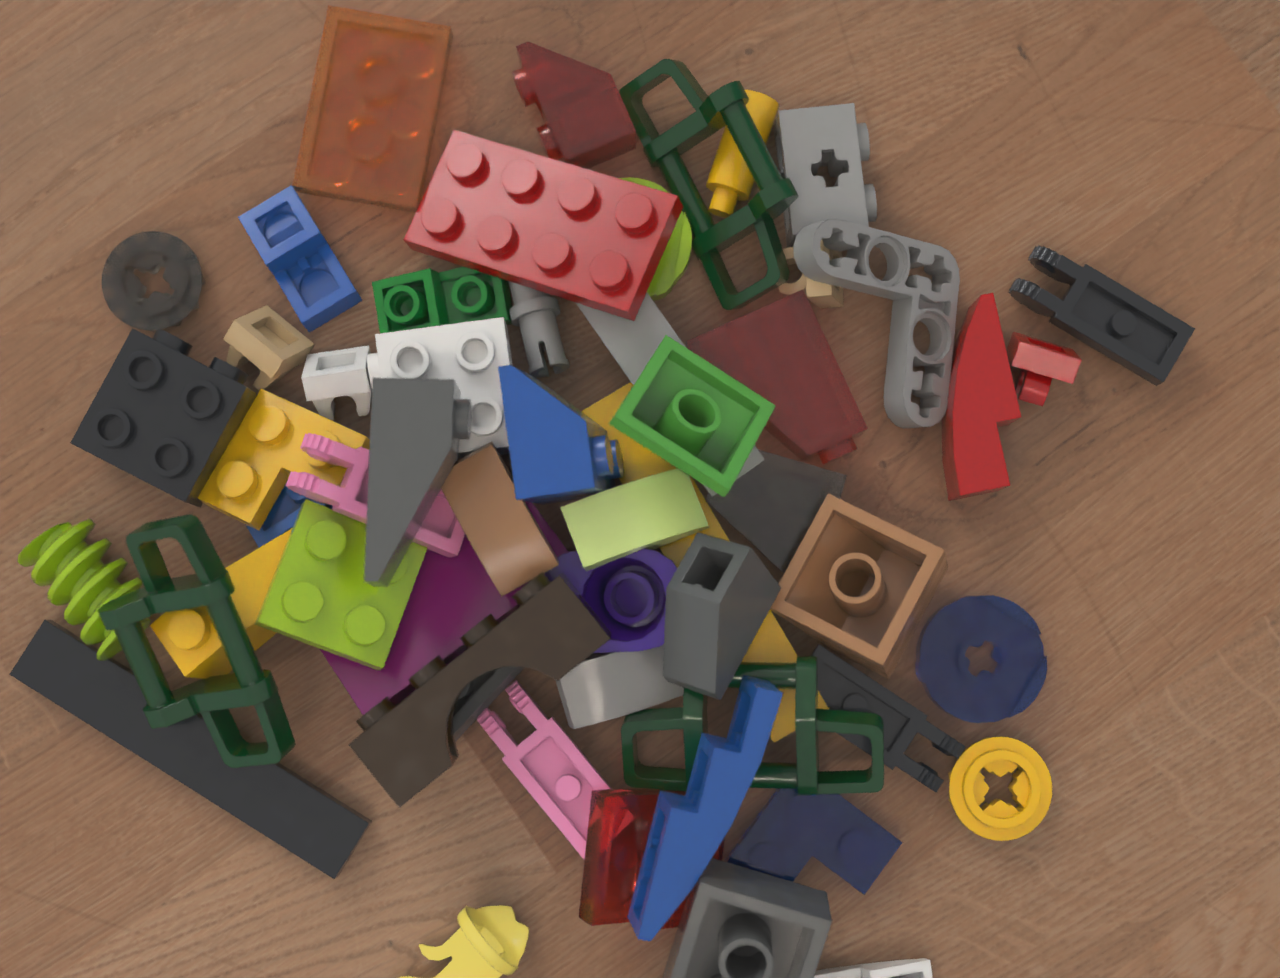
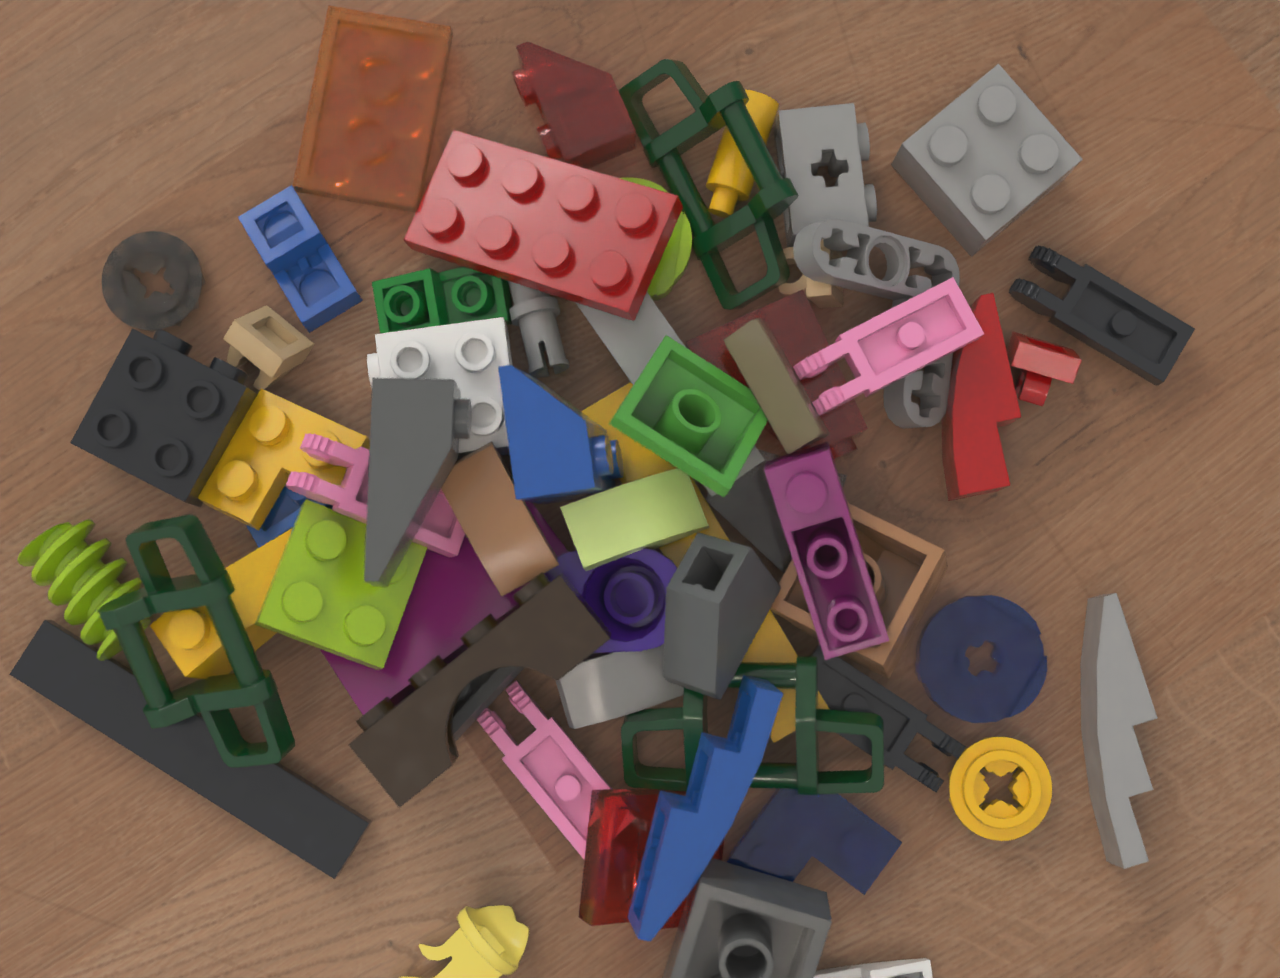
white tile [301,345,372,420] -> none
none -> dark tan slope [724,318,830,455]
none -> magenta slope [764,442,889,660]
none -> bright pink hinge [793,277,984,416]
none -> light grey brick [891,64,1083,257]
none -> light grey slope [1080,593,1157,869]

